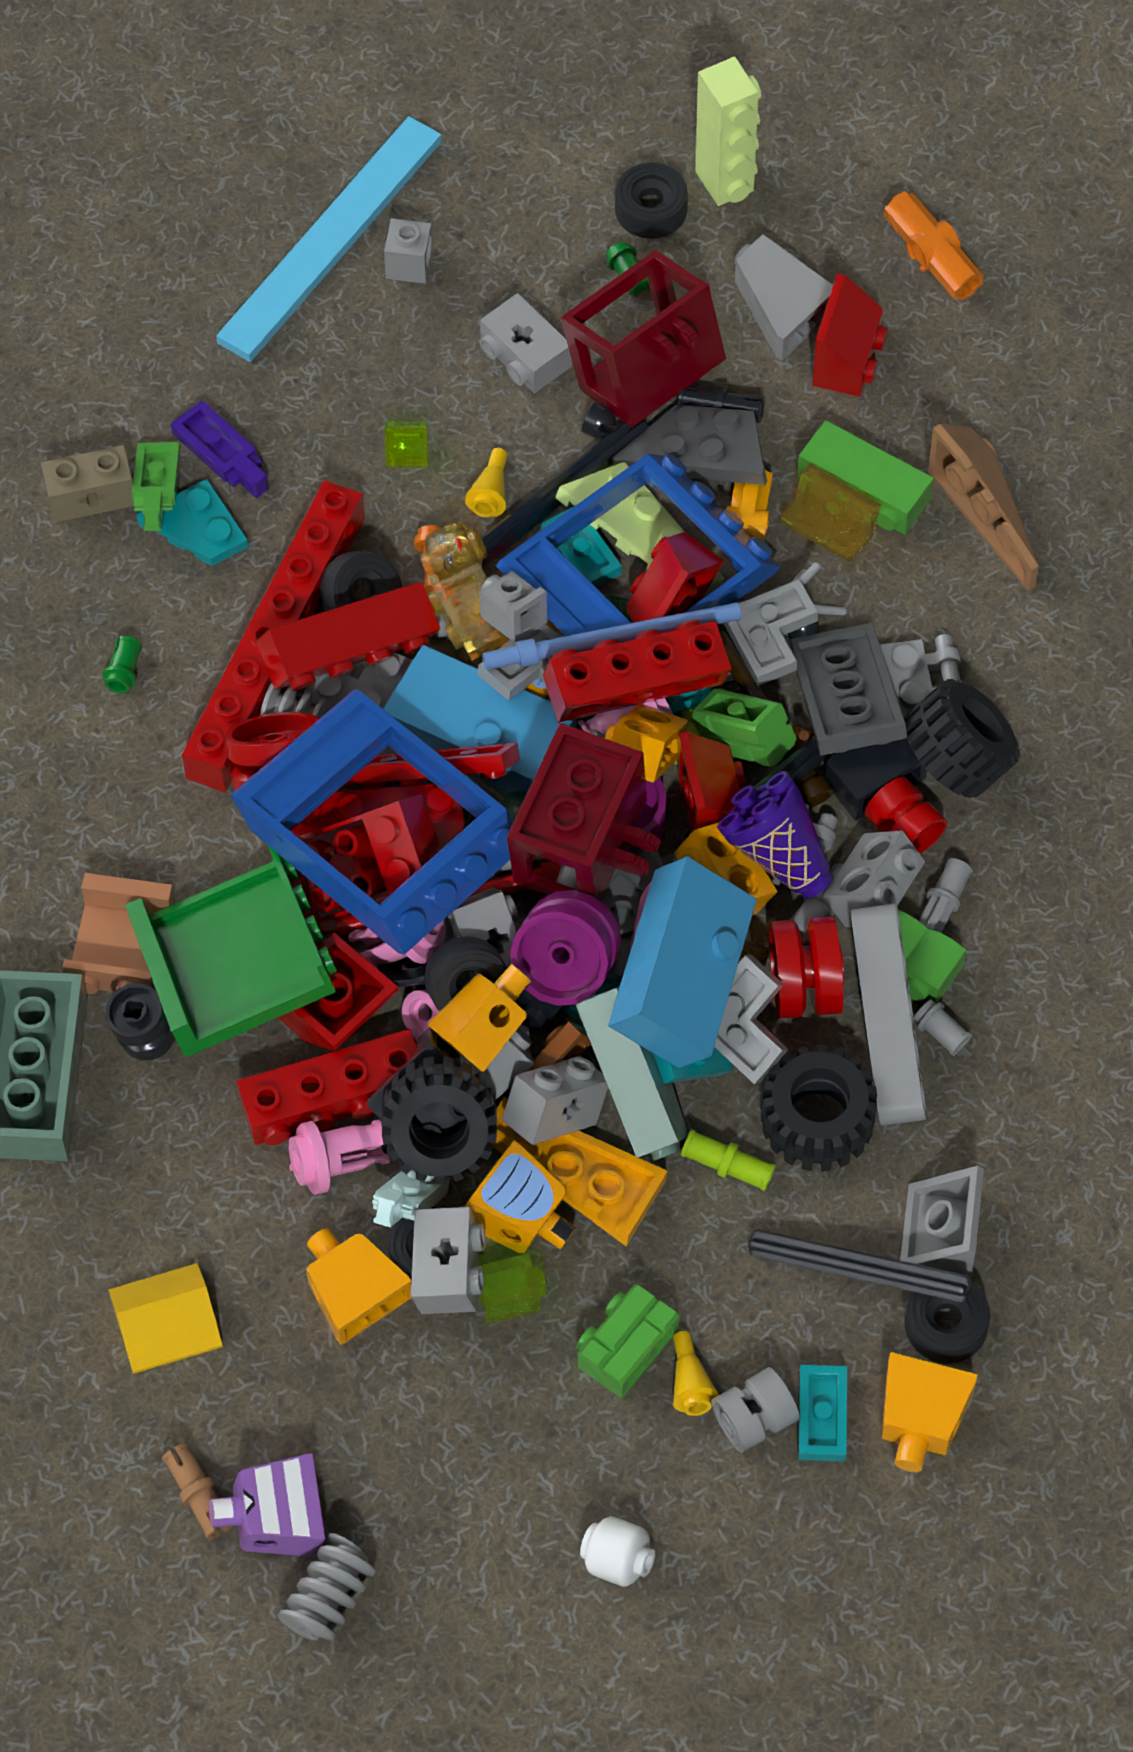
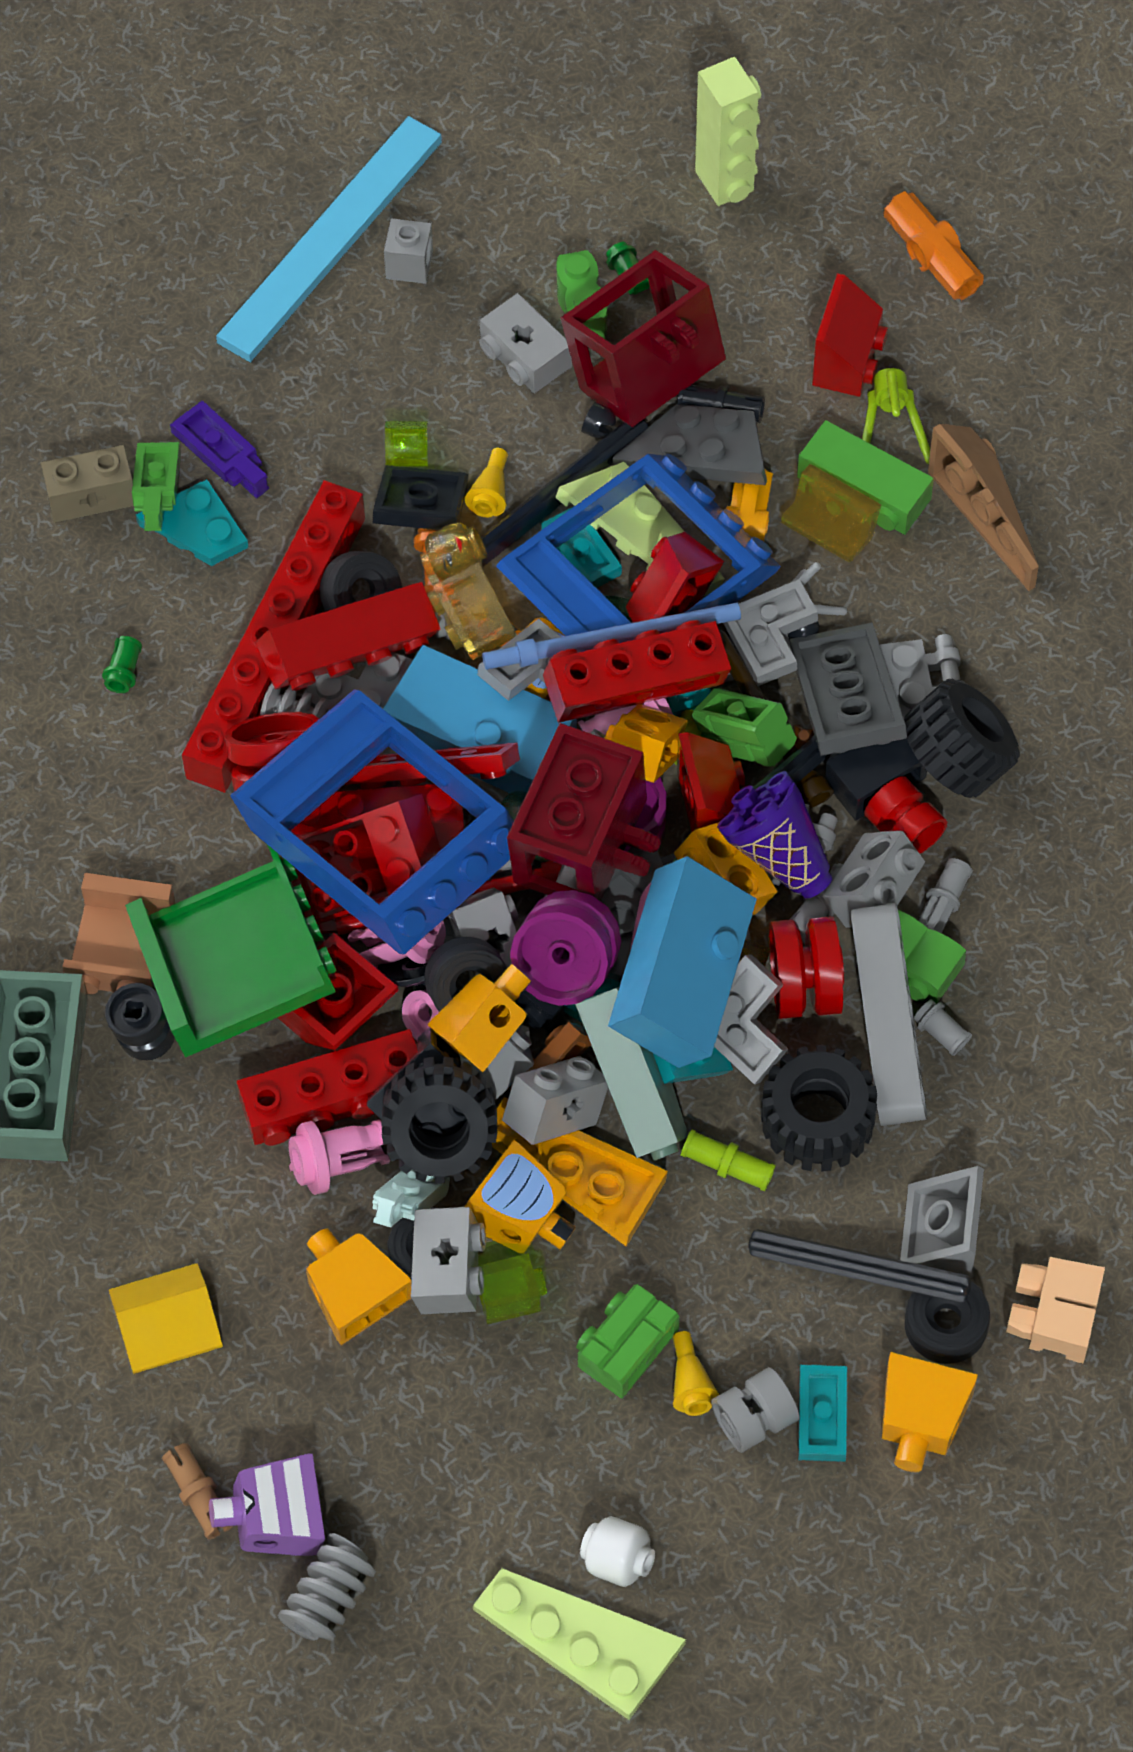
light grey brick [479,571,547,643] -> none
black tyre [615,162,688,239] -> none
light grey slope [734,234,833,361] -> none
none -> black tile [373,465,469,532]
none -> yellowish green wing [473,1568,686,1720]
none -> bright green brick [556,250,607,347]
none -> lime plant [862,368,930,464]
none -> light nougat hips [1006,1257,1105,1364]

